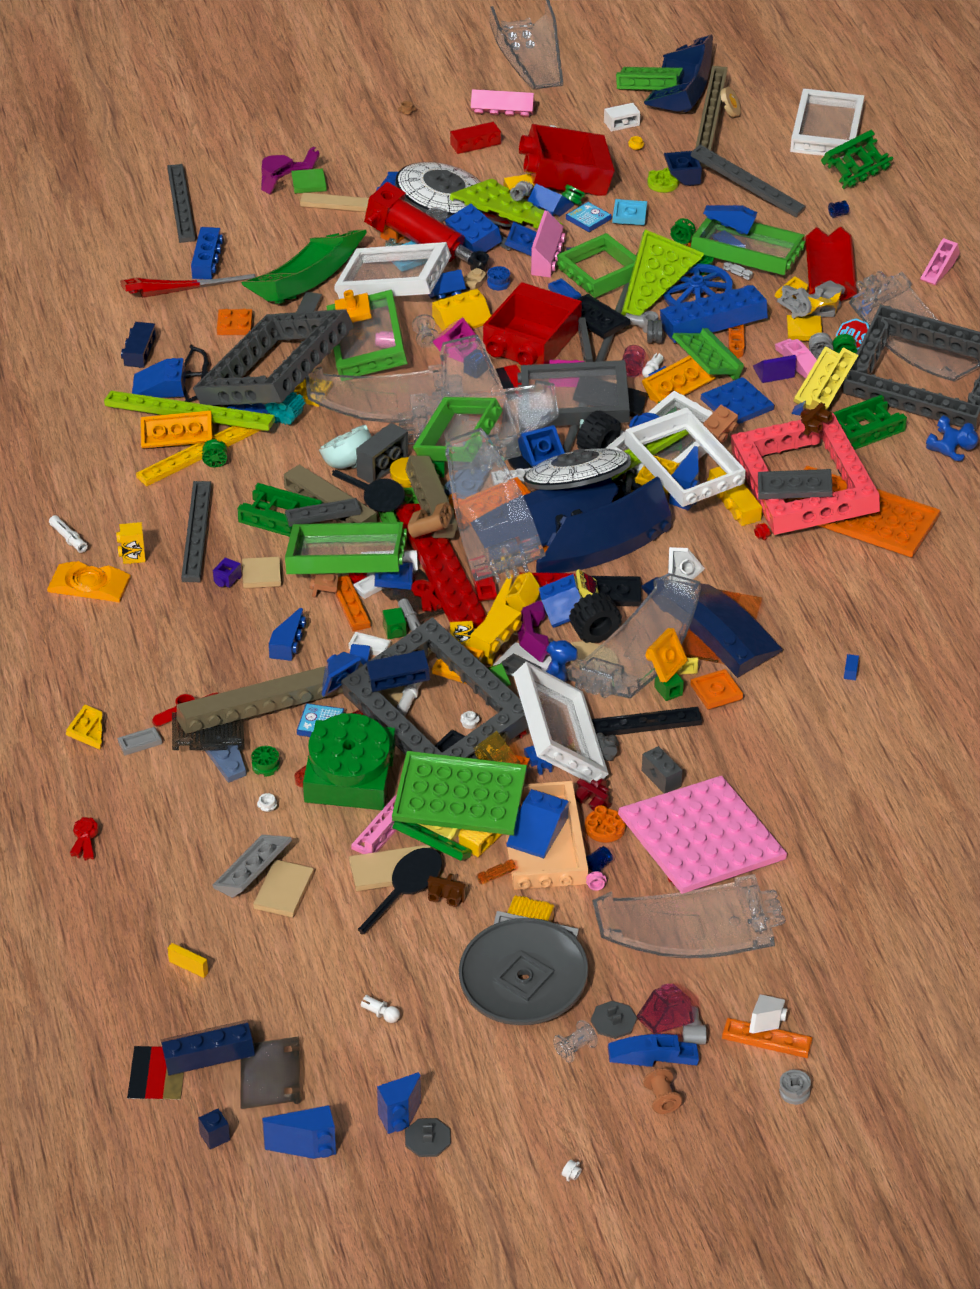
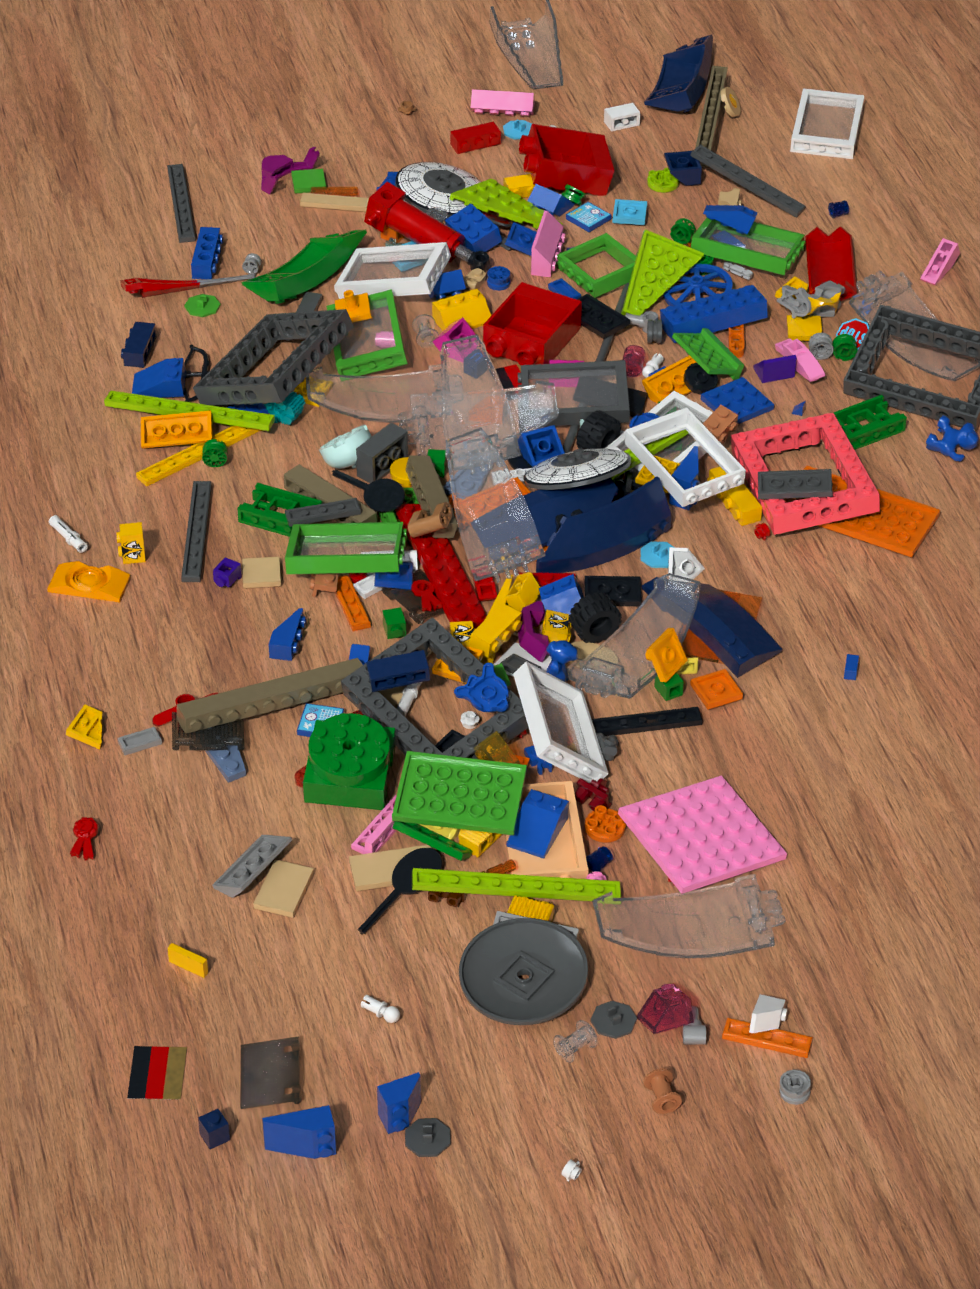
dark blue slope [160,1020,255,1076] -> none
orange plate [217,308,253,335] -> none
green wheel [251,746,280,777] -> none
white plate [257,793,277,812] -> none
blue slope [321,652,361,697] -> none
white tile [349,632,391,656] -> none
light grey axle [398,598,421,632] -> none
bright green window [413,397,503,462] -> none
light grey connector [510,181,533,201] -> none
slope [576,569,598,598] -> none
dark grey tile [578,318,593,362] -> none
blue slope [607,1034,699,1067] -> none
bright green fence [616,67,683,90] -> none
yellow plate [628,136,644,150] -> none
dark grey brick [641,746,682,794] -> none
light yellow slope [793,346,858,409] -> none
reddish brown hips [800,402,832,435] -> none
green fence [821,129,894,189] -> none
none -> bright green piece [184,294,221,317]
none -> light grey wheel [242,253,262,274]
none -> clear orange axle [311,187,358,196]
none -> lime plate [412,868,621,903]
none -> blue tile [454,663,509,712]
none -> medium azure piece [503,119,532,140]
none -> yellow brick [542,610,571,643]
none -> medium azure piece [641,541,675,568]
none -> black tile [683,363,718,394]
none -> tan brick [718,188,742,205]

